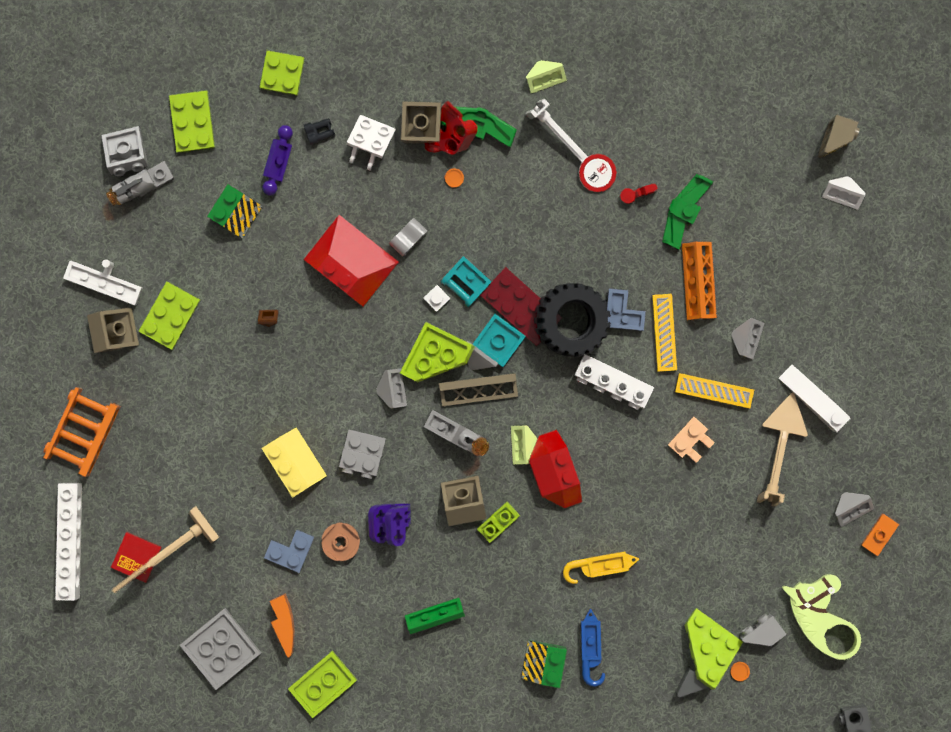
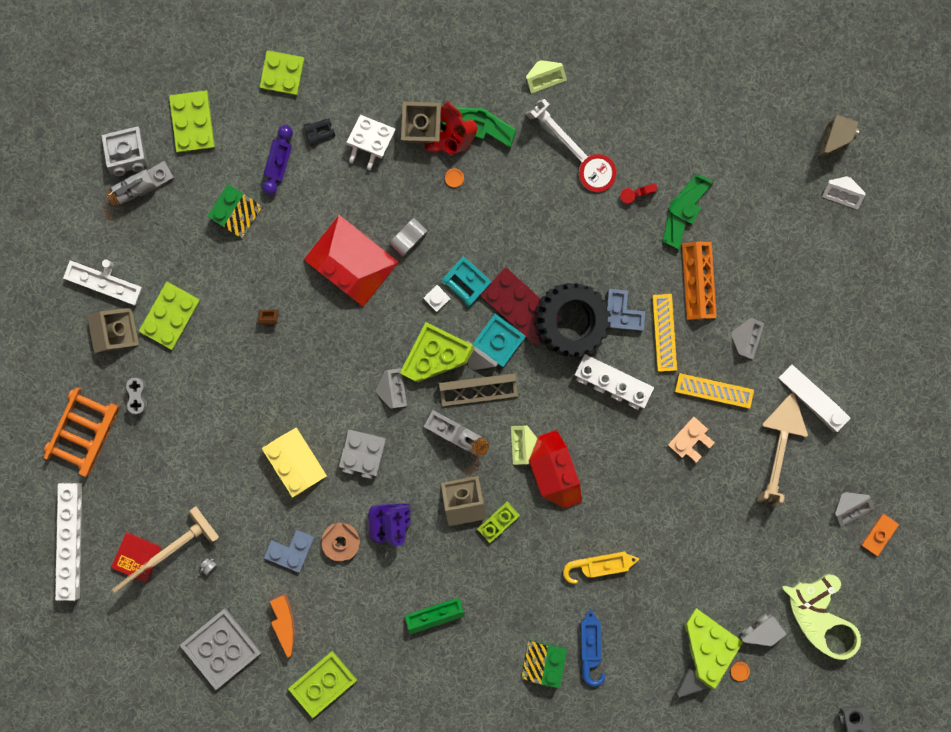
none -> light grey axle [126,378,147,414]
none -> light grey plate [200,558,217,576]

